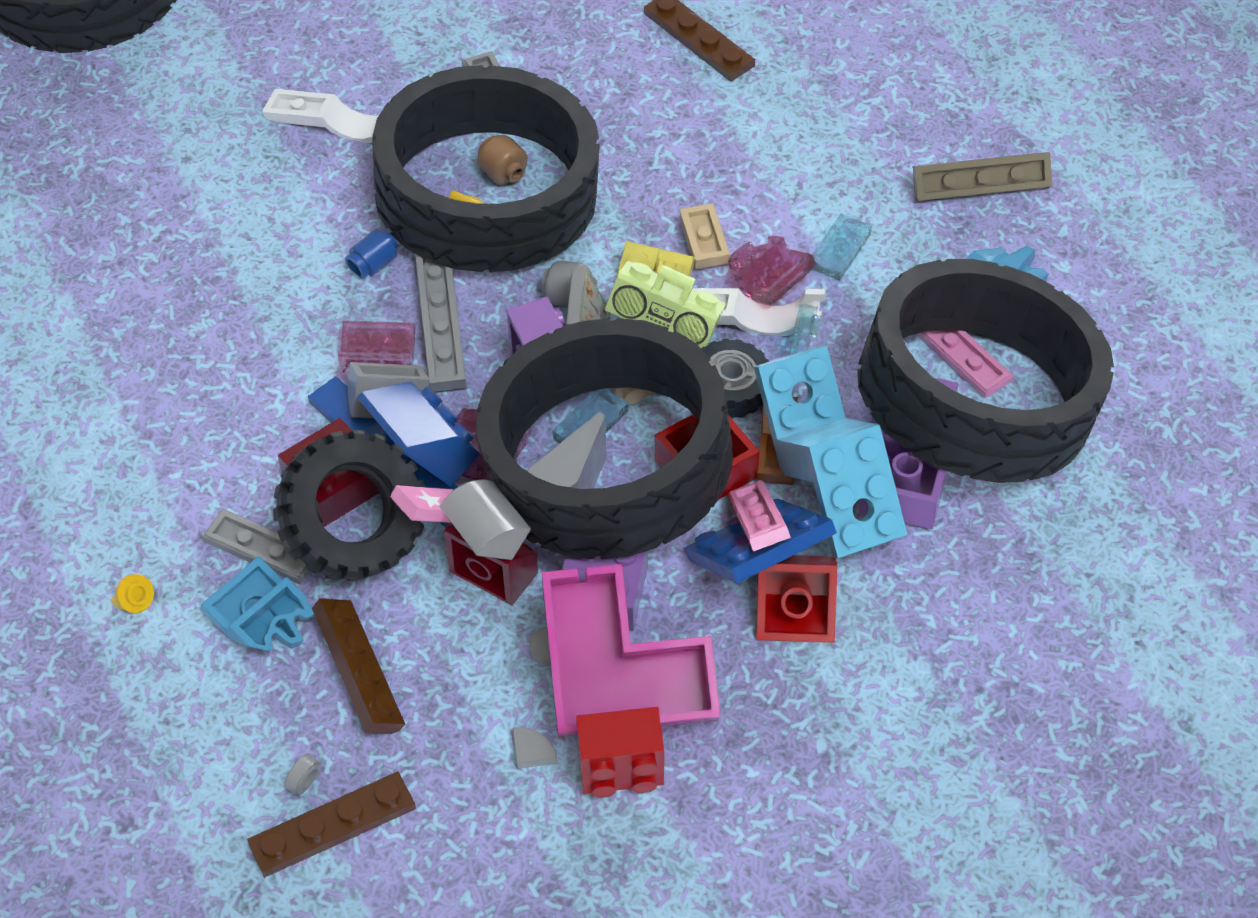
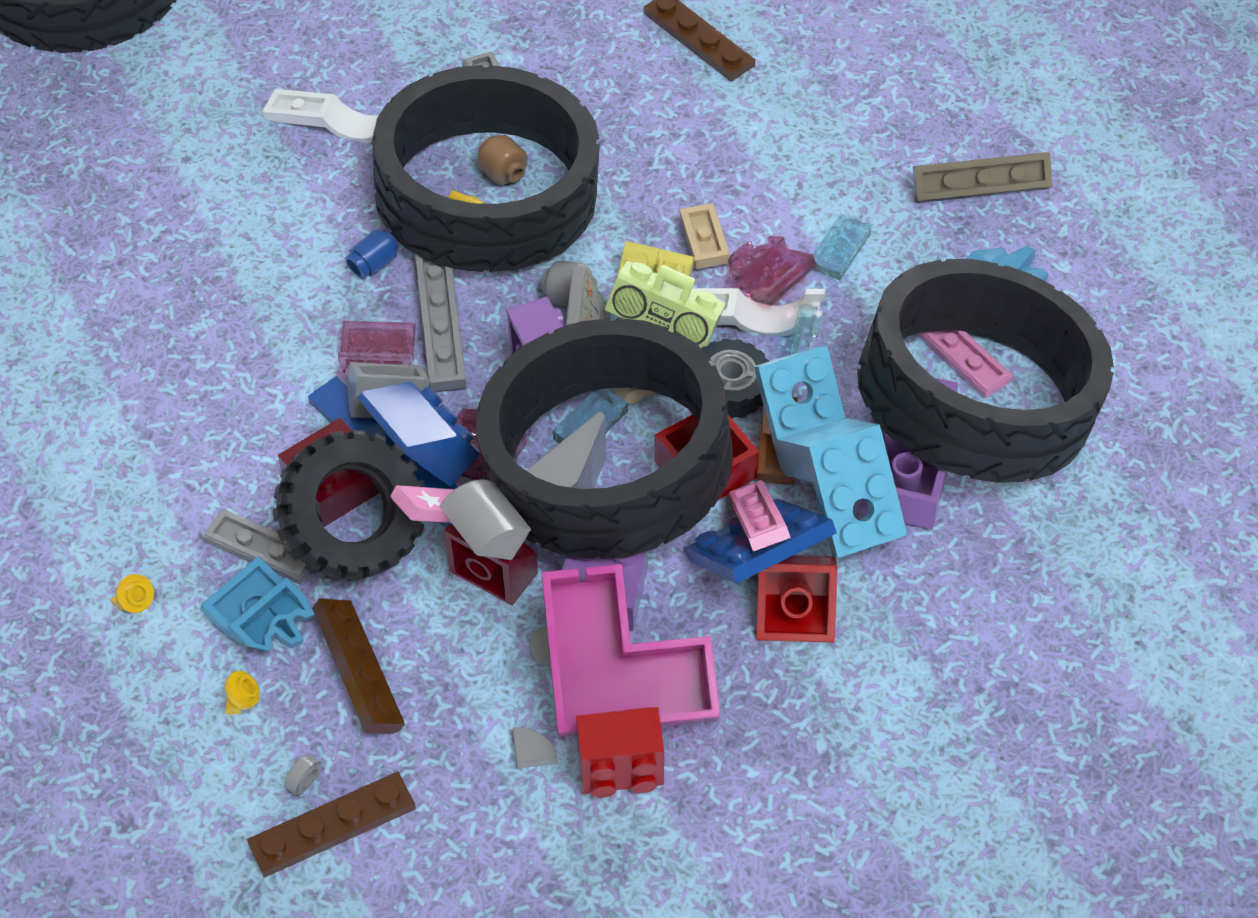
none -> yellow plate [225,670,260,715]

